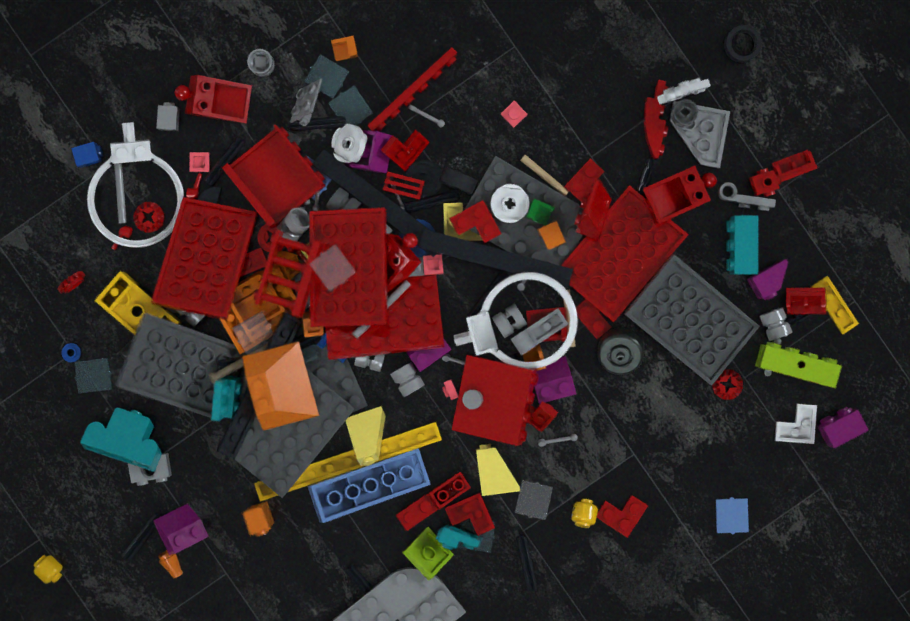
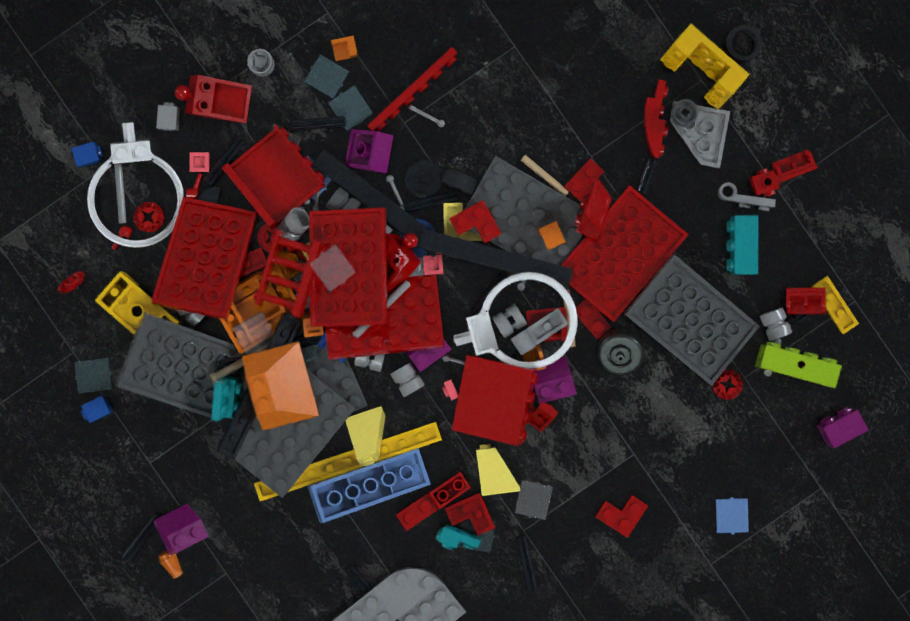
yellow head [34,555,63,584] -> none
blue plate [62,343,81,362] -> none
teal brick [80,408,162,472] -> none
light grey brick [128,453,172,486] -> none
orange brick [243,501,274,536] -> none
light grey hinge [290,79,322,126] -> none
white plate [331,124,368,163] -> none
red plate [381,130,429,172] -> none
red tile [383,172,425,200] -> none
lime plate [402,527,454,581] -> none
light grey tile [463,390,483,409] -> none
white plate [490,184,530,223] -> none
coral plate [501,100,528,128] -> none
green panel [525,199,555,225] -> none
light grey hinge [538,434,578,447] -> none
yellow head [571,499,598,528] -> none
red slope [643,166,717,224] -> none
white plate [657,78,710,104] -> none
magenta slope [747,259,788,300] -> none
white plate [775,404,817,444] -> none
none -> blue brick [81,395,113,423]
none -> yellow plate [660,24,750,109]

